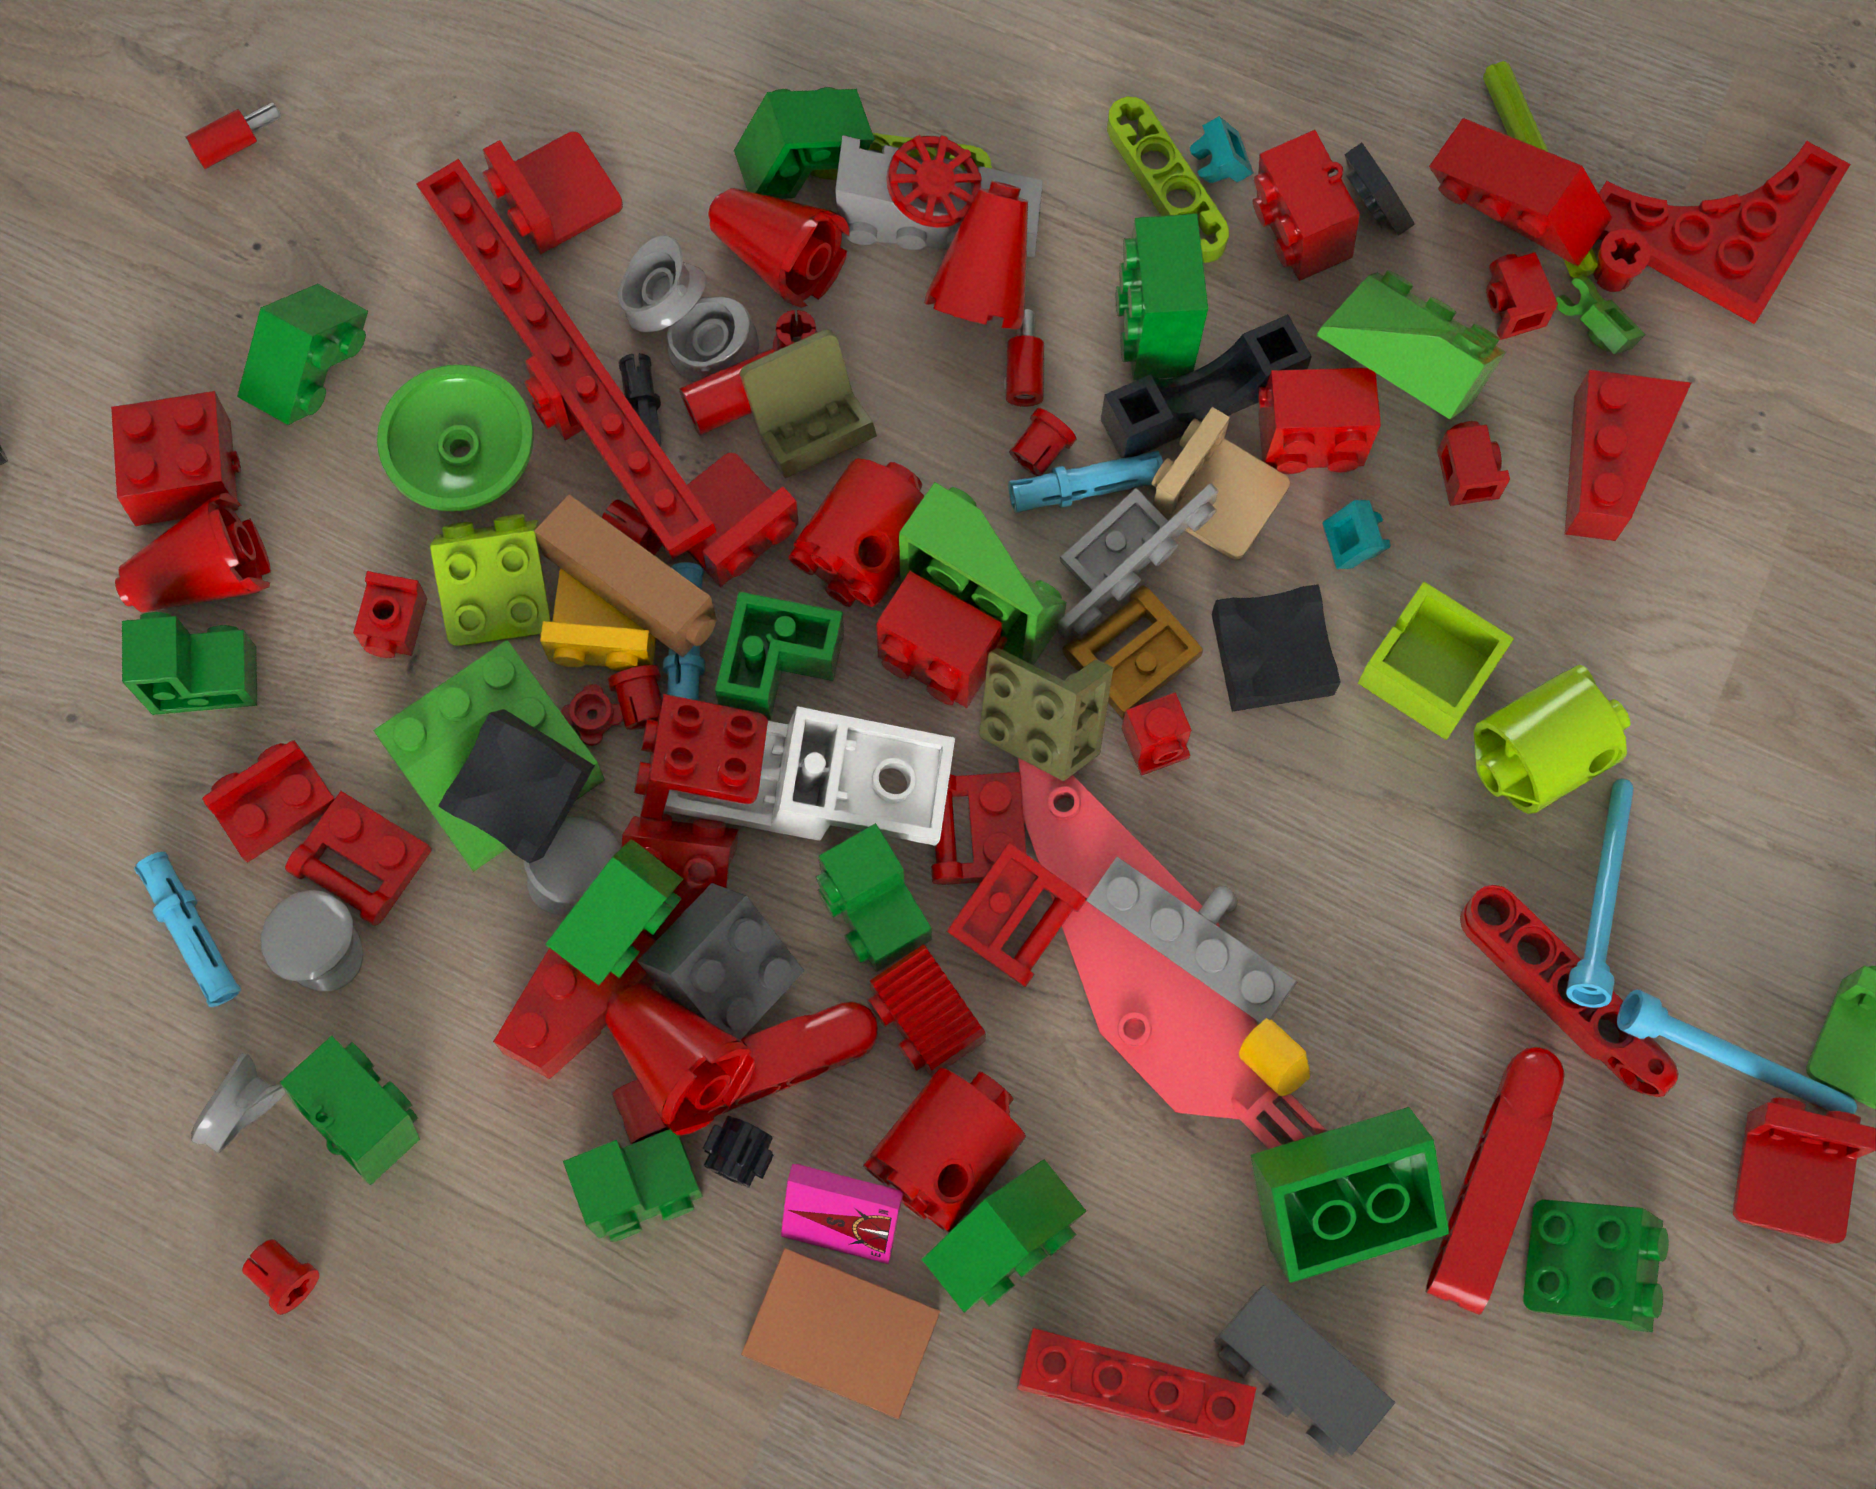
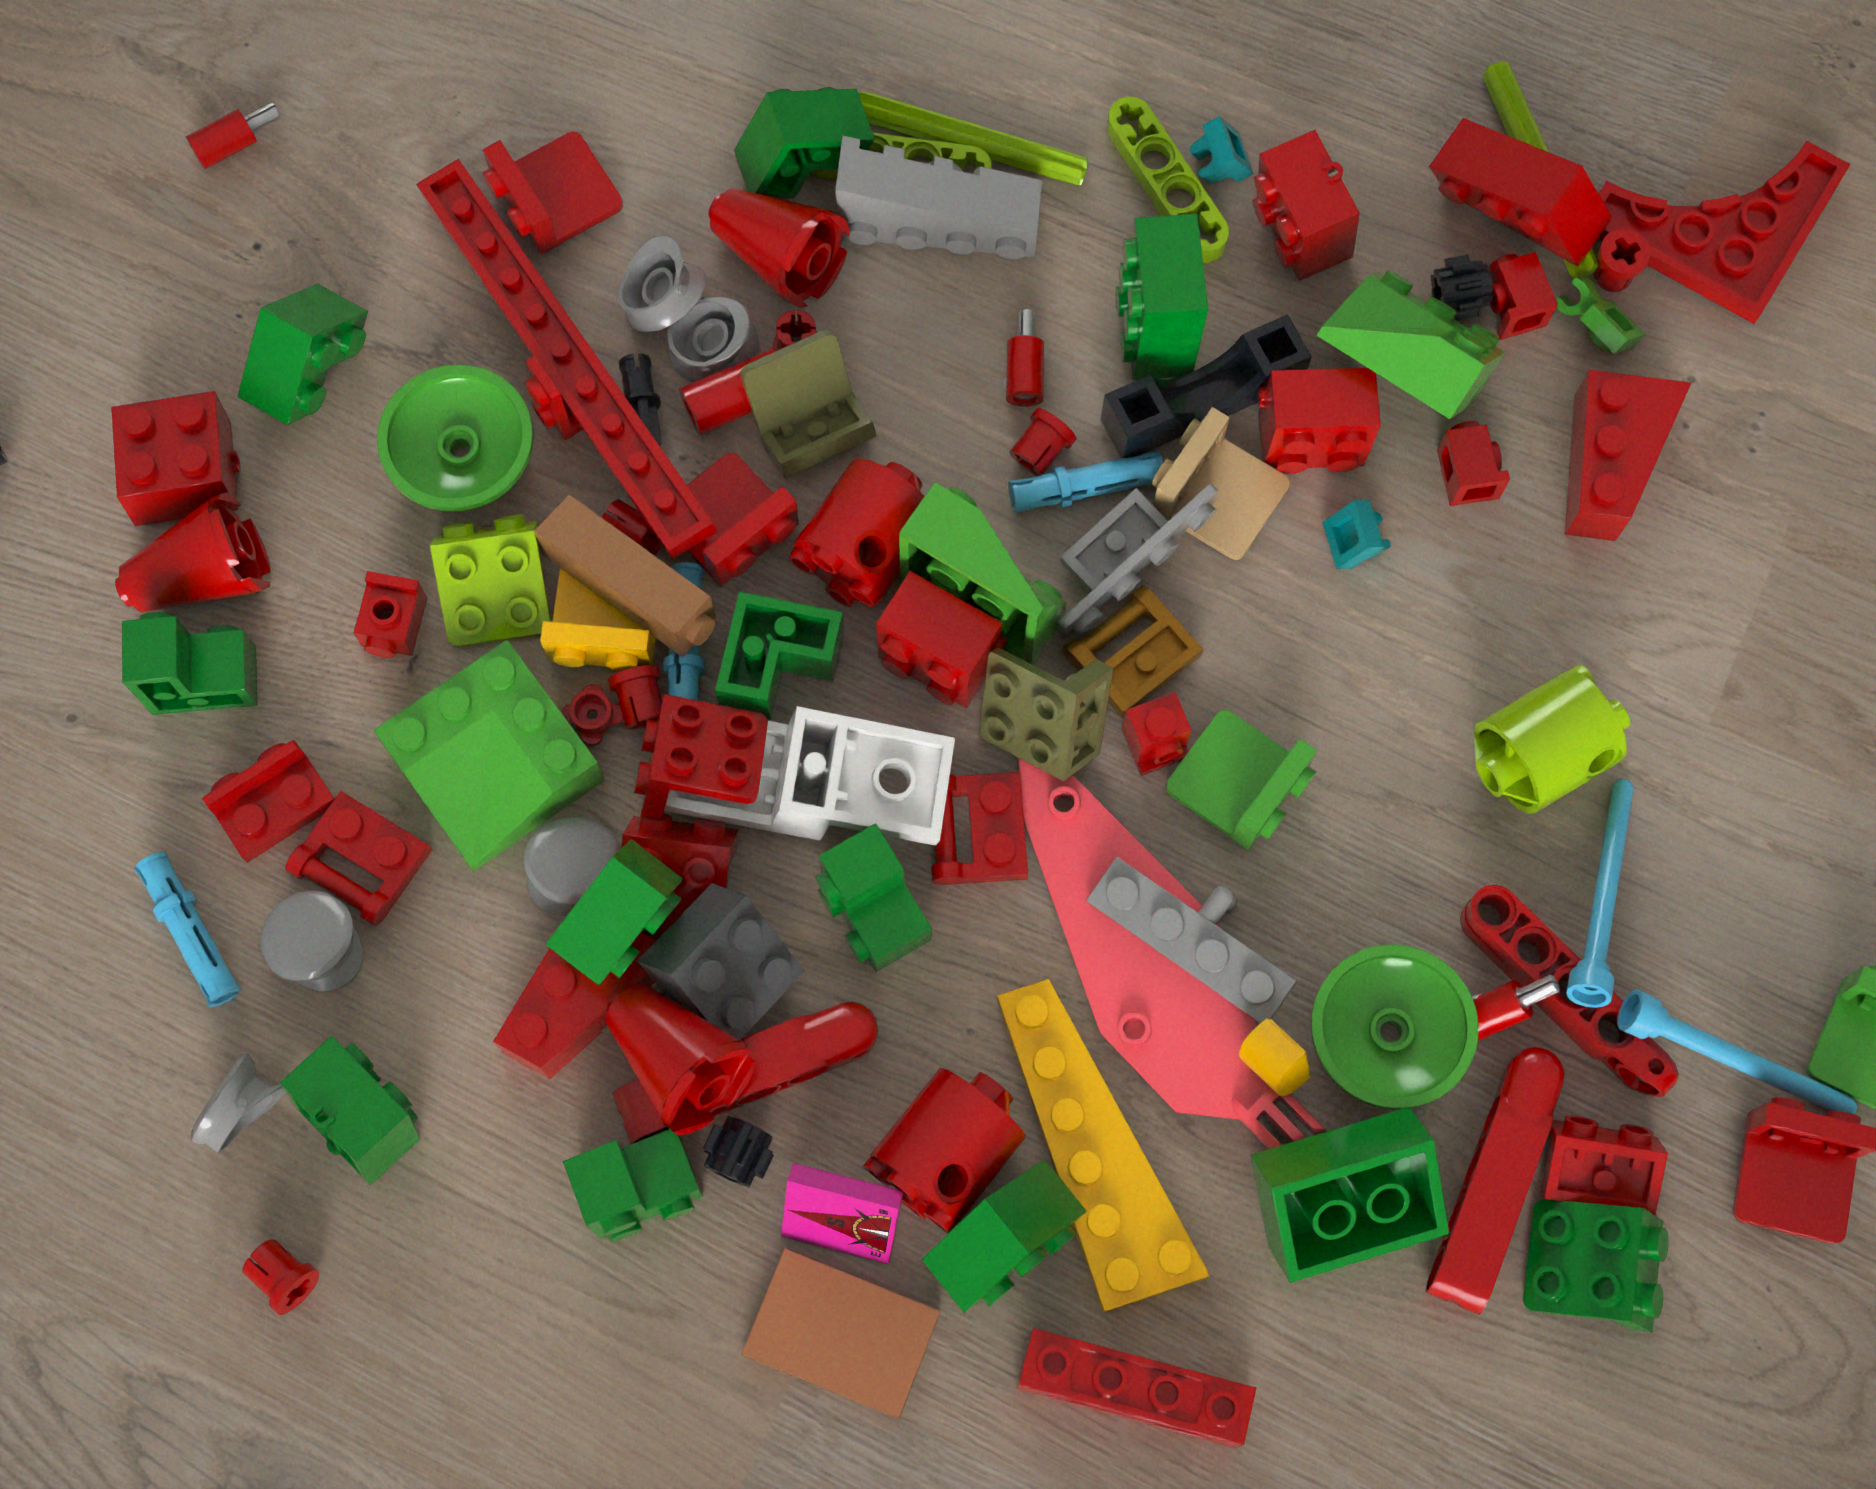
black brick [438,709,595,864] -> none
red brick [867,944,986,1078] -> none
red wheel [886,135,982,228] -> none
red cone [924,181,1028,329] -> none
red plate [946,843,1087,988] -> none
black brick [1211,584,1341,712] -> none
dark grey brick [1214,1285,1396,1457] -> none
black wing [1344,142,1415,236] -> none
lime piece [1357,582,1514,741] -> none
none -> lime axle [858,91,1089,185]
none -> yellow wing [997,979,1209,1313]
none -> bright green bracket [1166,710,1317,851]
none -> bright green dish [1311,944,1479,1110]
none -> black gear [1431,254,1493,321]
none -> red piece [1472,975,1560,1042]
none -> red bracket [1541,1115,1668,1215]

